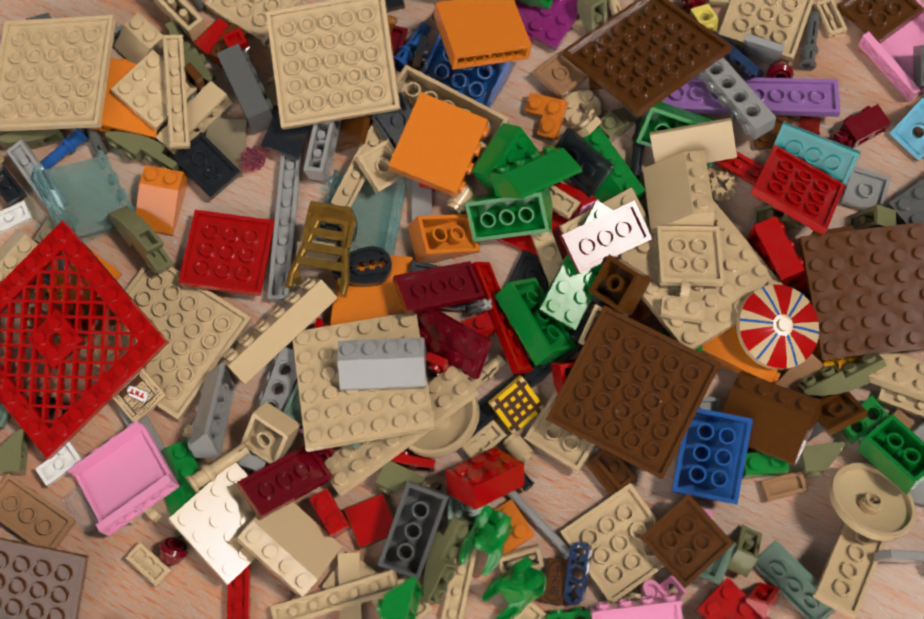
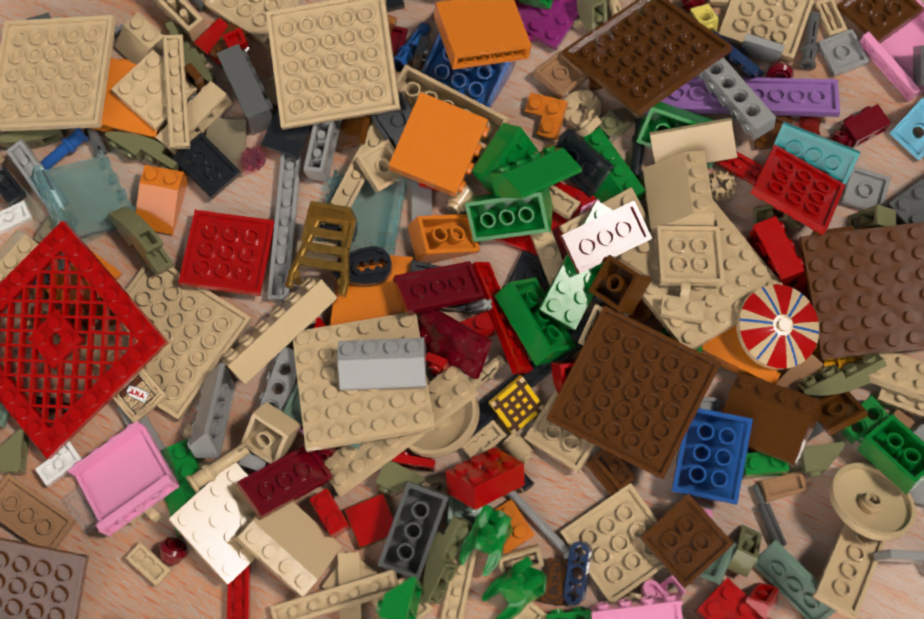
none -> dark grey axle [752,485,787,547]
none -> light grey tile [816,28,870,78]

